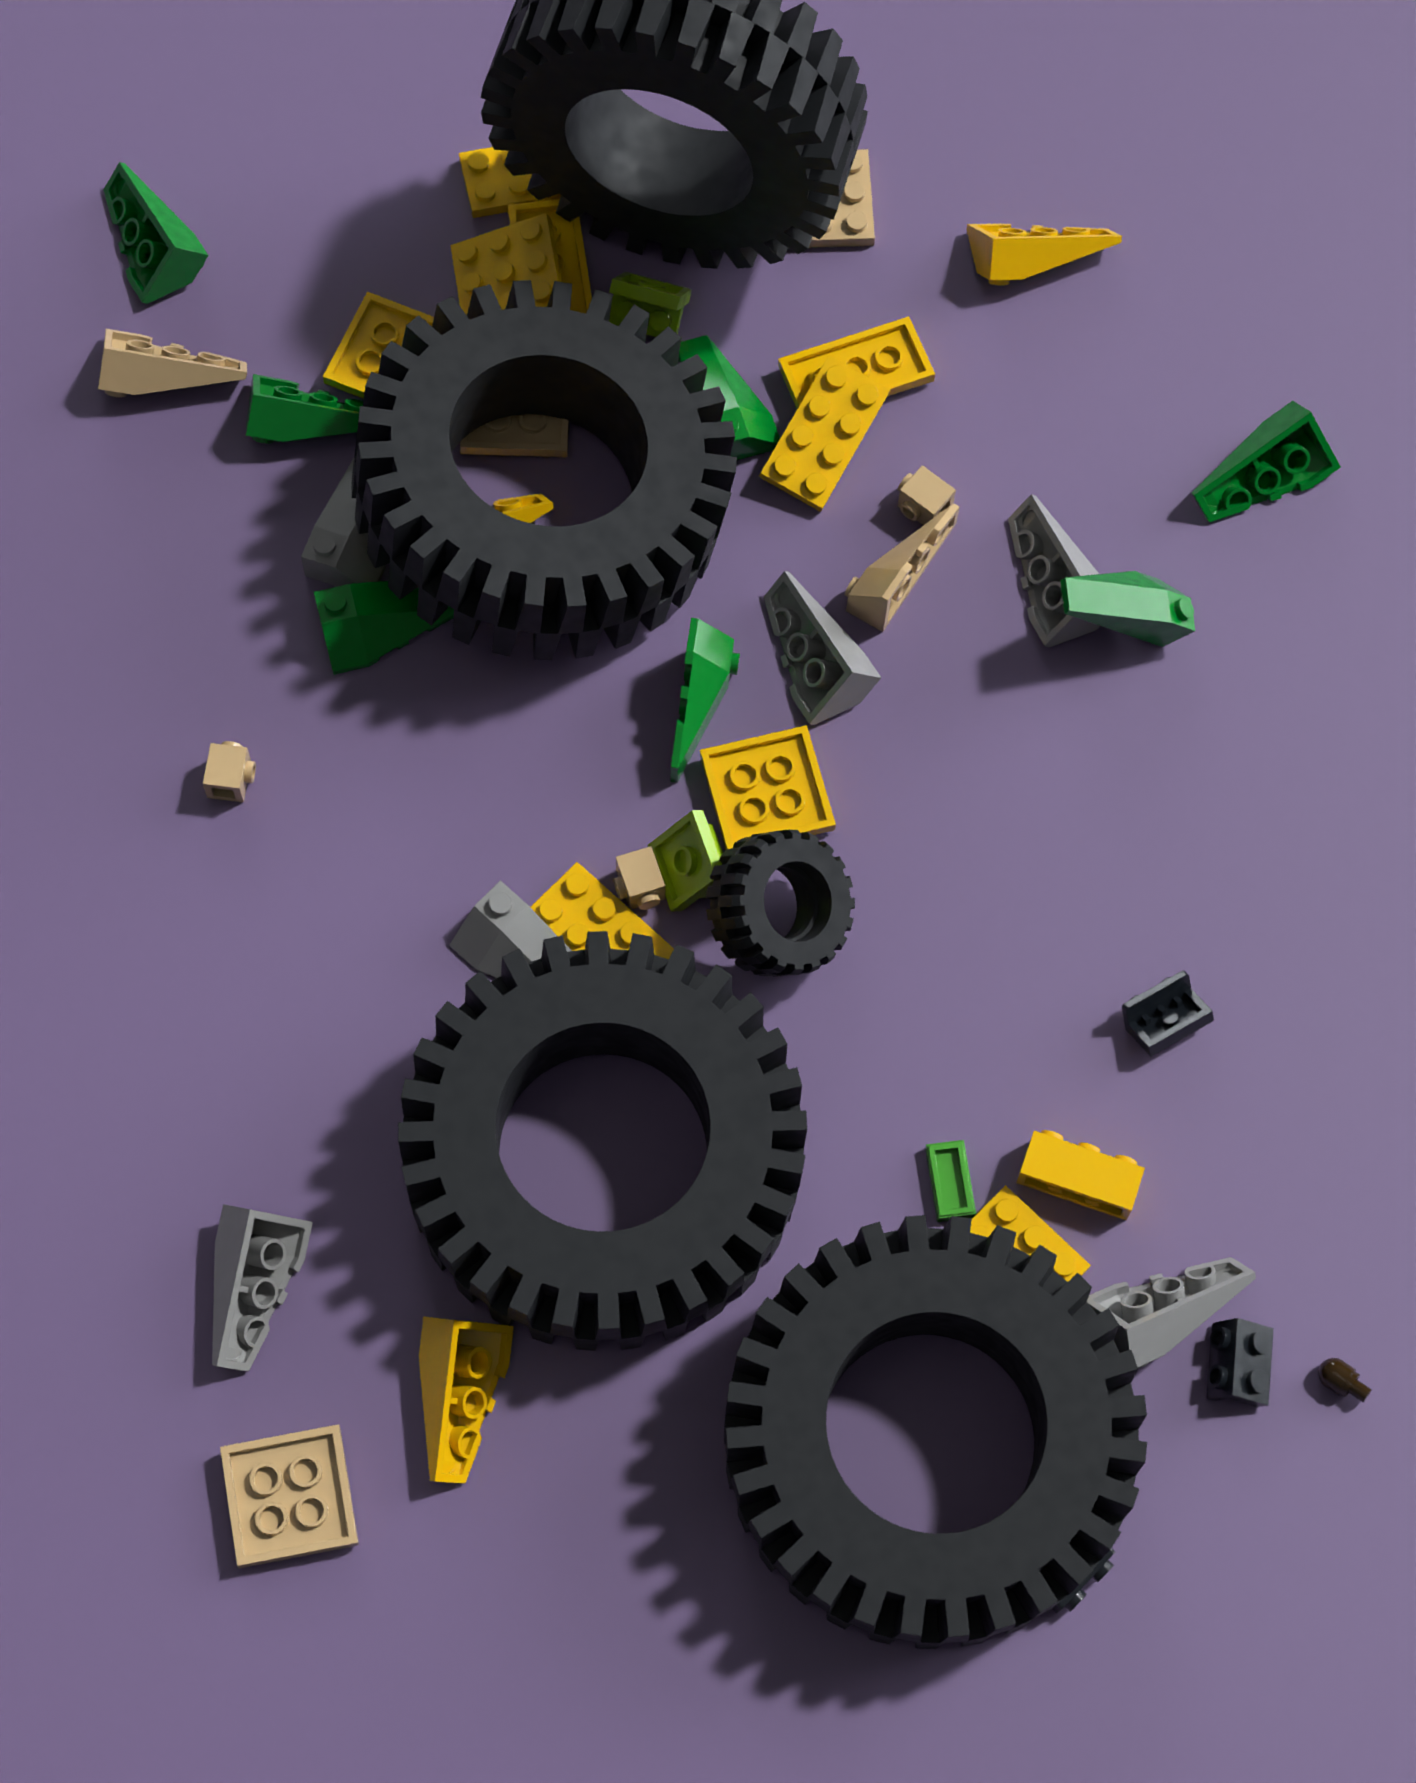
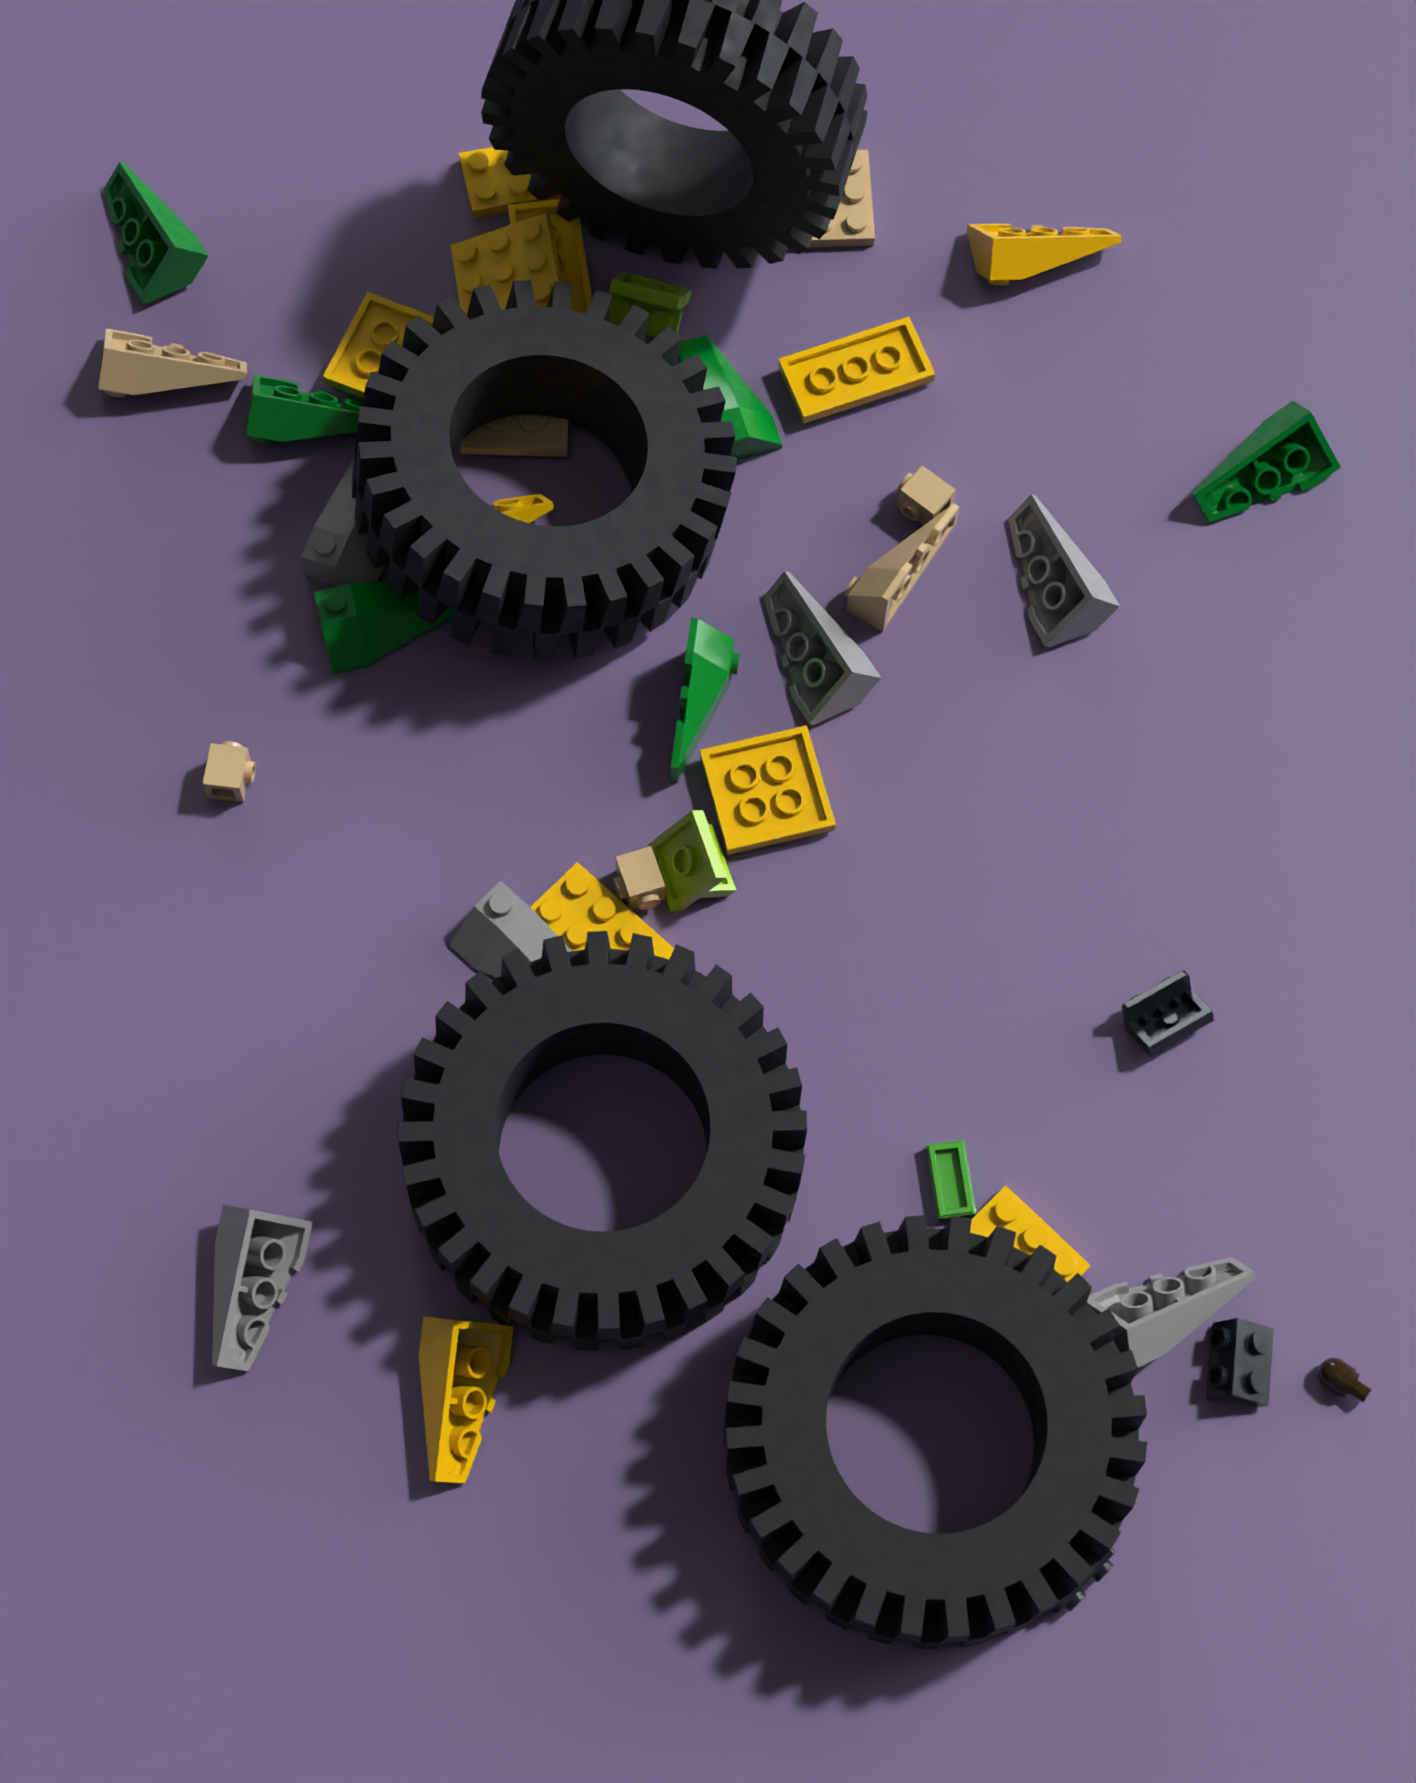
tan plate [220,1424,359,1568] -> none
black tyre [706,829,855,977] -> none
yellow plate [759,355,890,512] -> none
yellow brick [1016,1130,1145,1220] -> none
wedge [1060,571,1196,647] -> none

